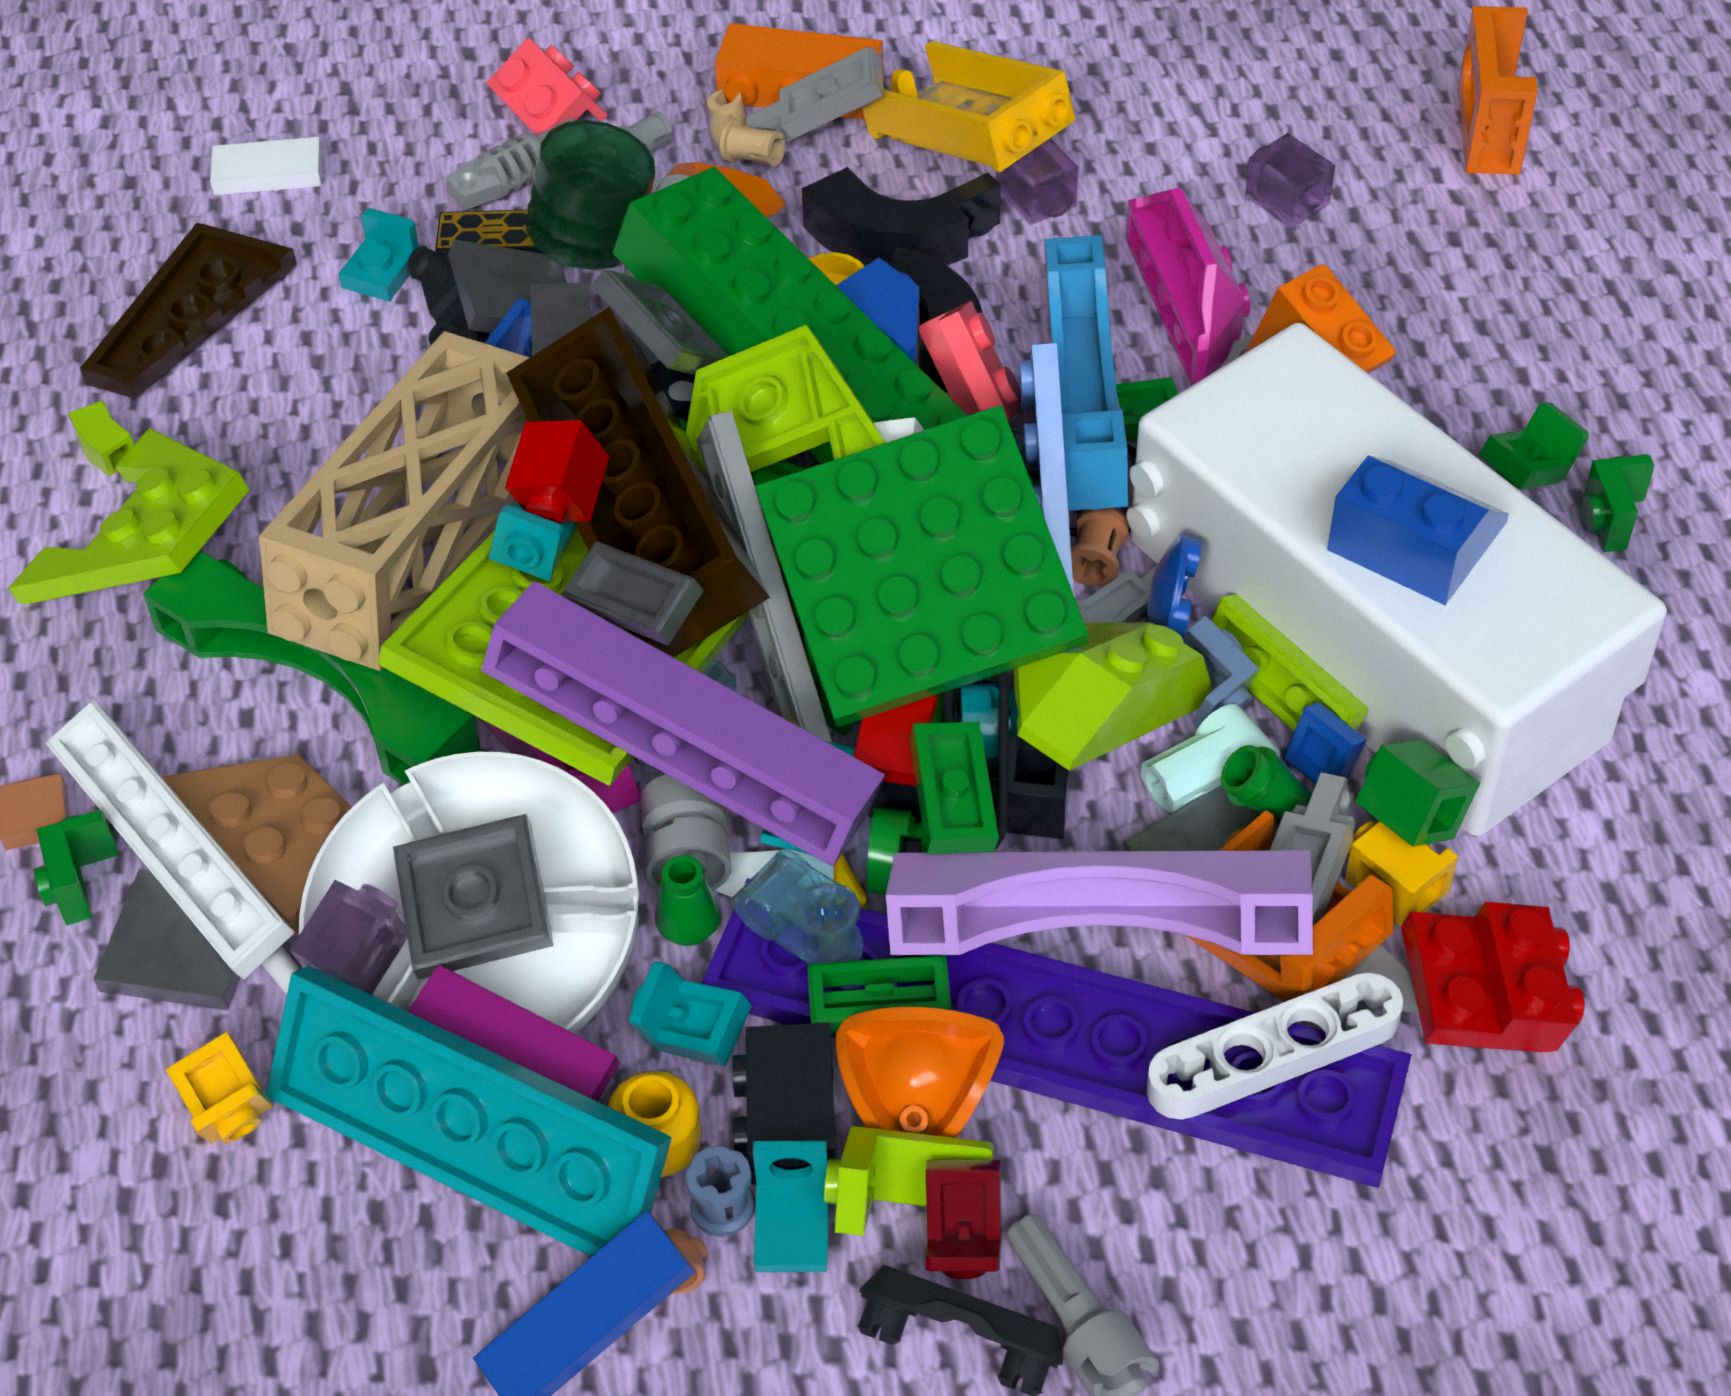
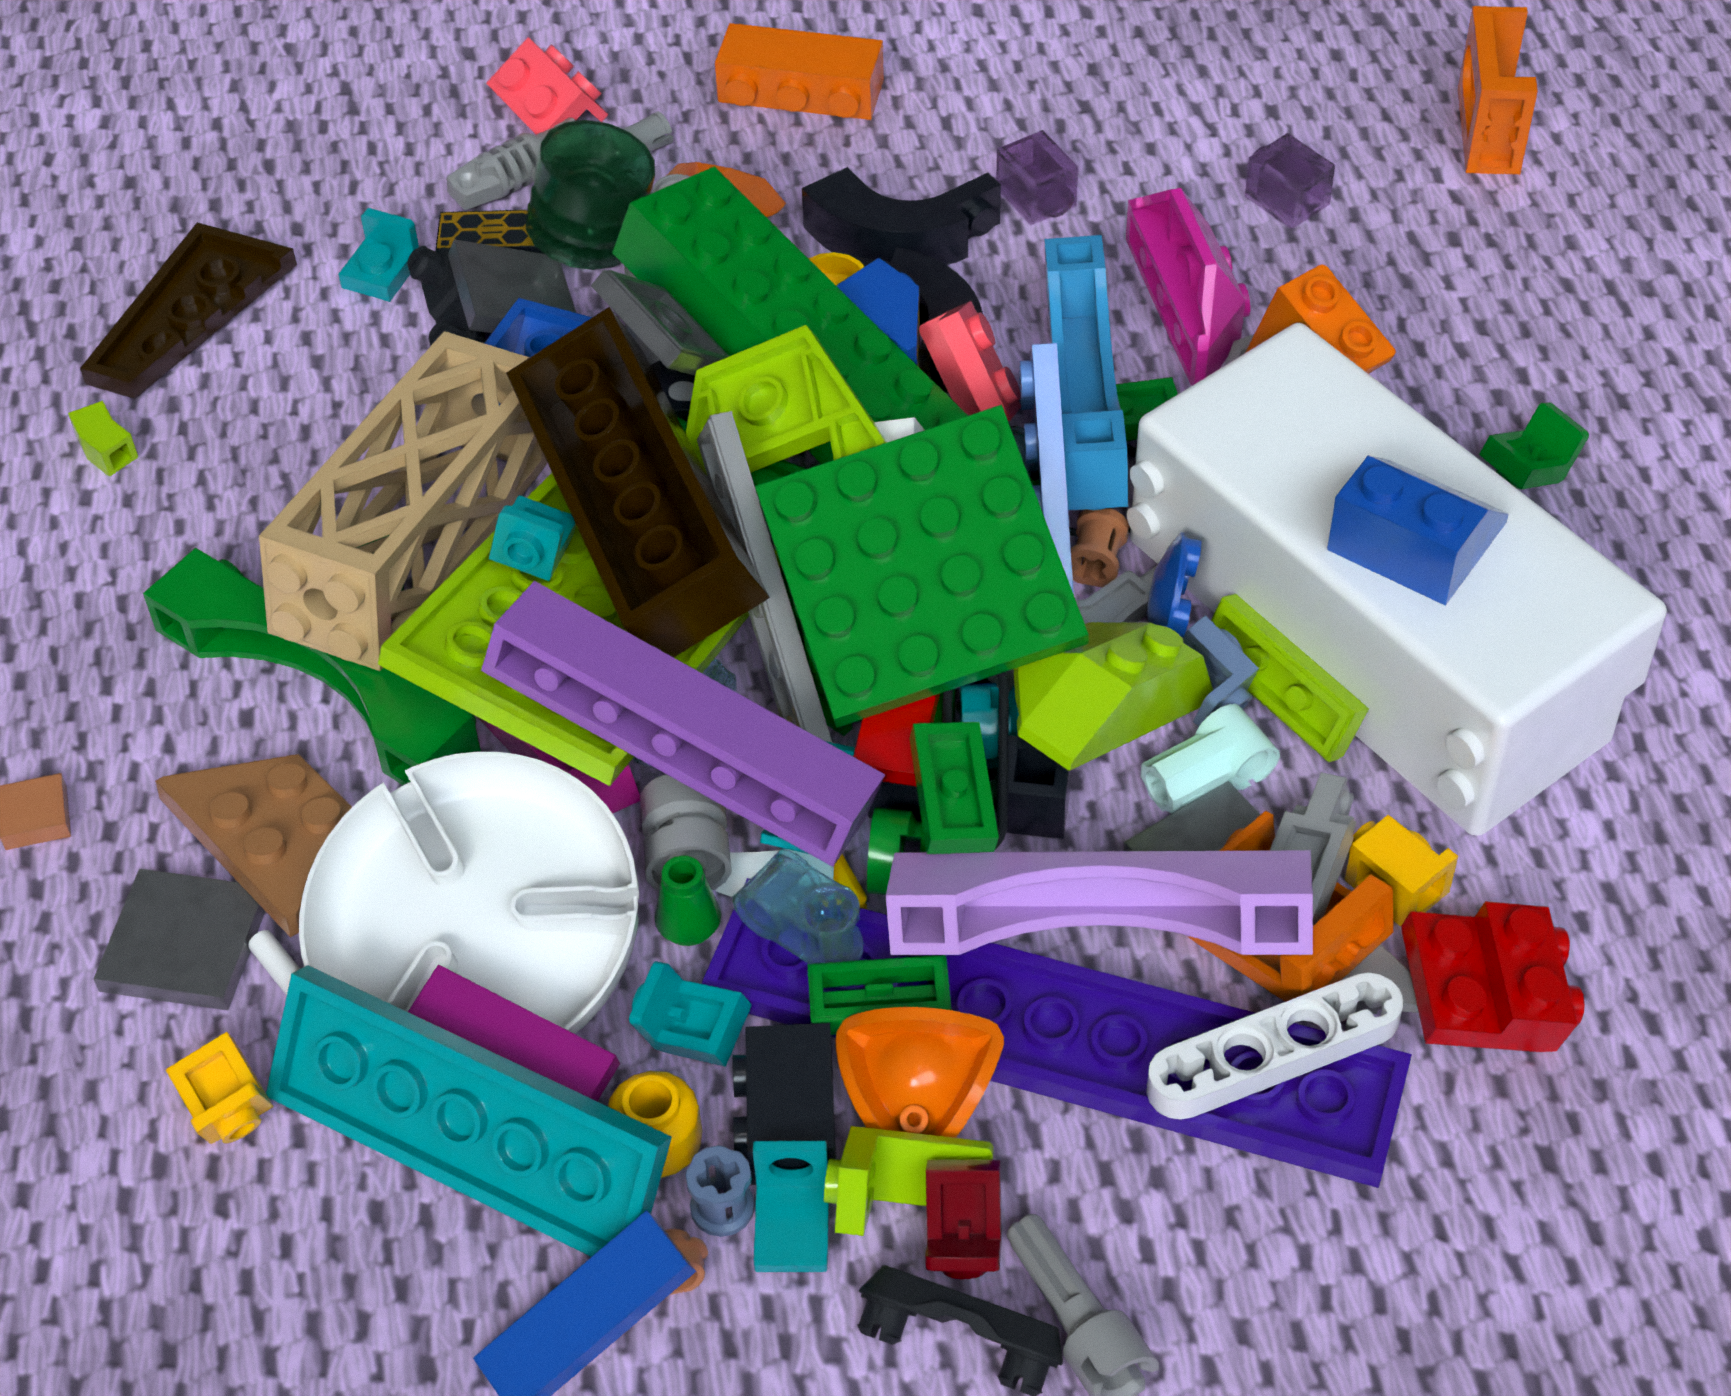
lime wing [8,428,250,604] -> none
green bracket [33,810,119,926] -> none
white tile [45,700,295,980] -> none
white tile [210,137,322,195] -> none
clear purple brick [290,880,407,995] -> none
flat silver tile [393,814,554,980] -> none
red brick [504,420,610,524] -> none
flat silver tile [530,283,590,356] -> none
flat silver tile [561,541,704,645] -> none
tan piece [707,89,785,166] -> none
light grey hinge [746,46,884,144] -> none
yellow door [862,41,1076,172] -> none
green cone [1220,745,1312,820] -> none
blue tile [1282,702,1367,784] -> none
green brick [1355,740,1481,847] -> none
green bracket [1581,454,1654,552] -> none

